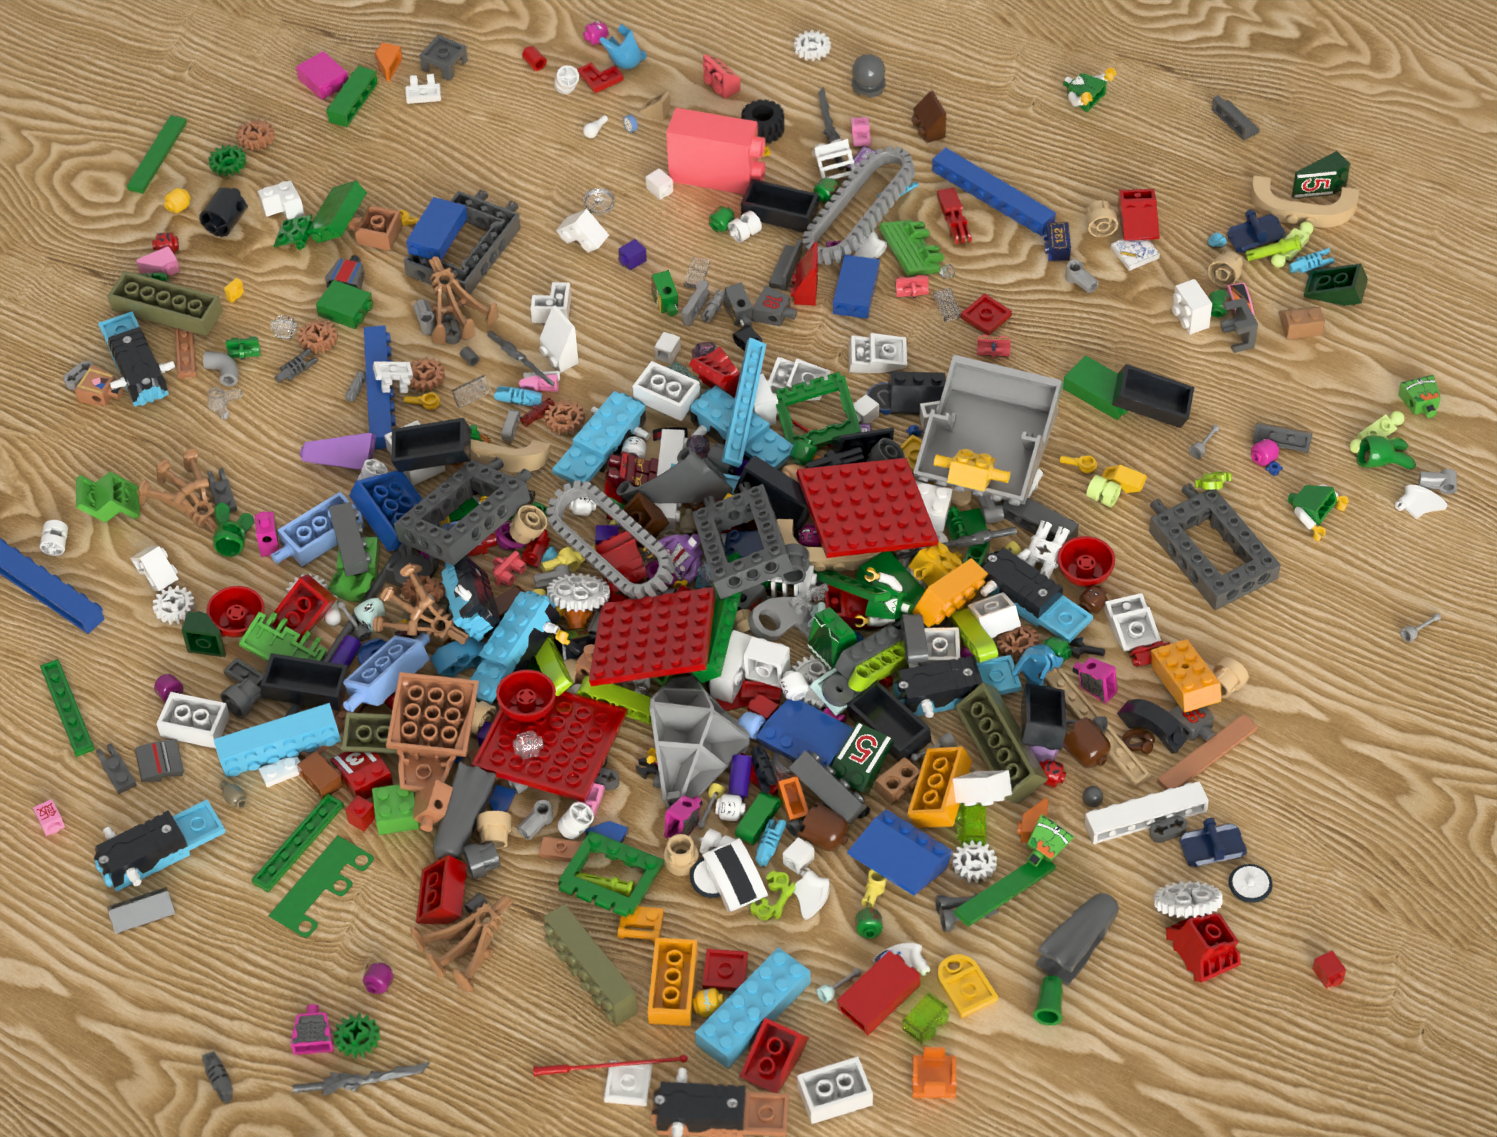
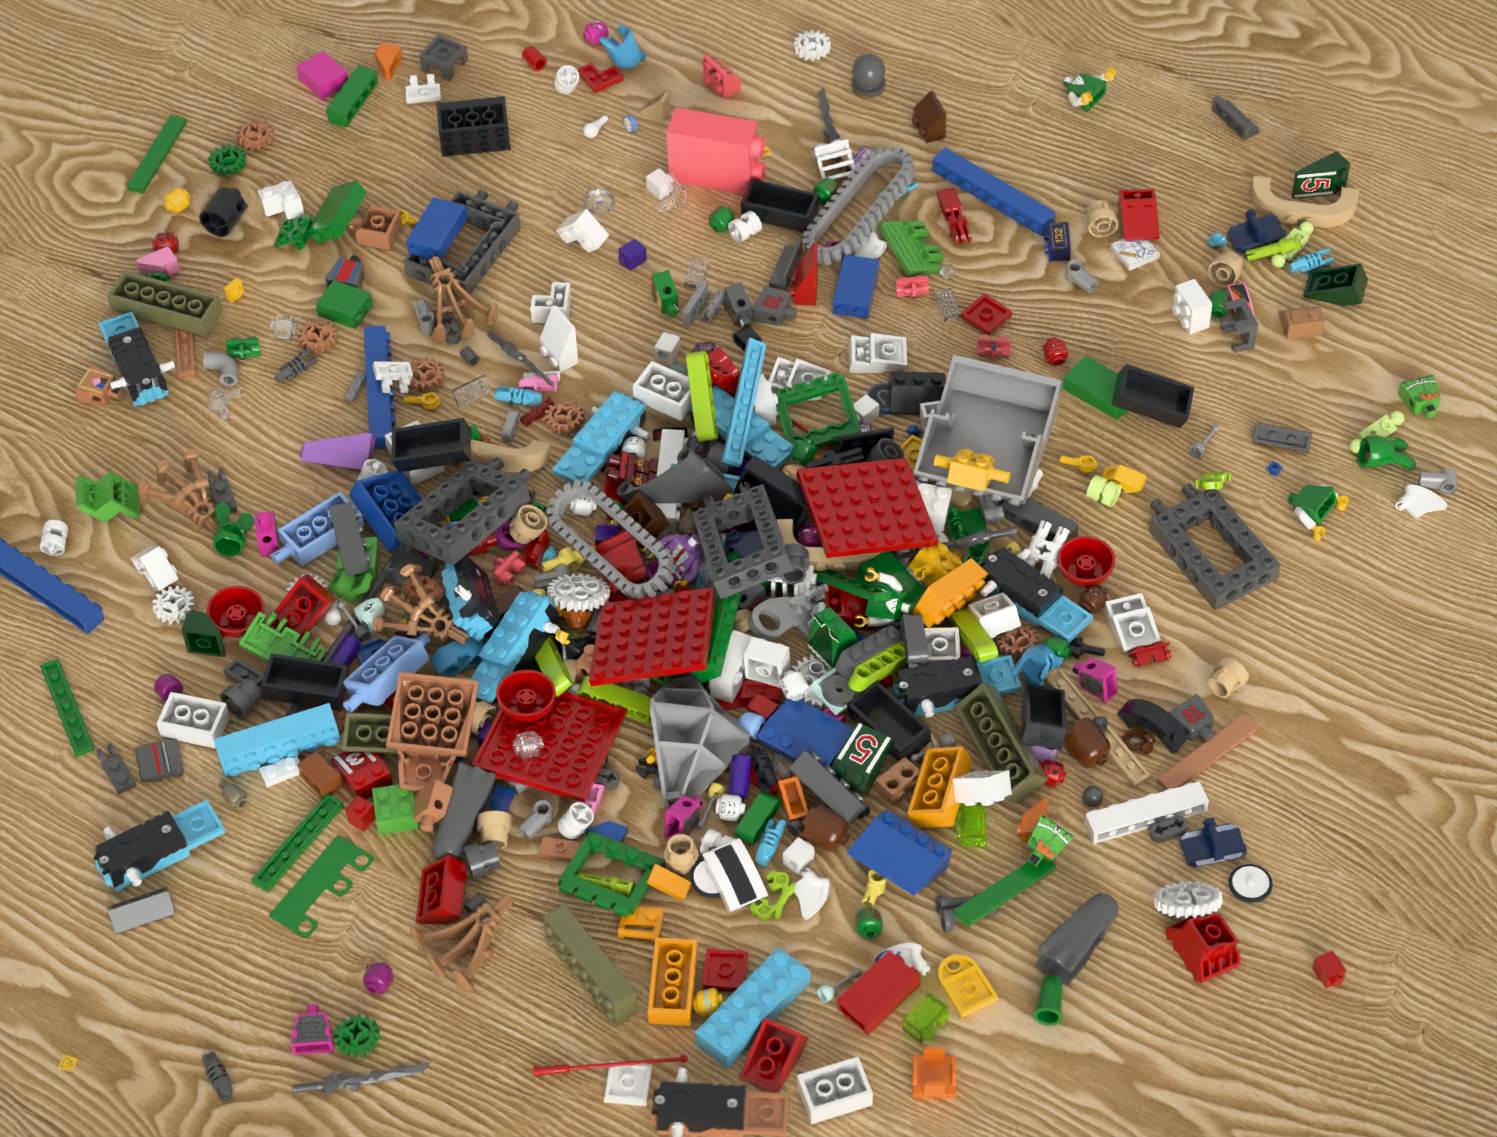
bright pink brick [33,799,65,836] -> none
light grey beam [64,361,94,390] -> none
black tyre [741,99,784,144] -> none
bright pink slope [851,117,871,146] -> none
white gear [952,840,997,883] -> none
light orange brick [1151,639,1221,713] -> none
dark pink head [1251,439,1279,466] -> none
light grey hinge [1400,613,1441,643] -> none
none -> yellow sticker [58,1055,78,1072]
none -> black brick [436,96,511,157]
none -> light orange tile [646,864,691,902]
none -> clear axle [656,173,689,213]
none -> lime beam [686,350,718,442]
none -> red head [1042,337,1068,366]

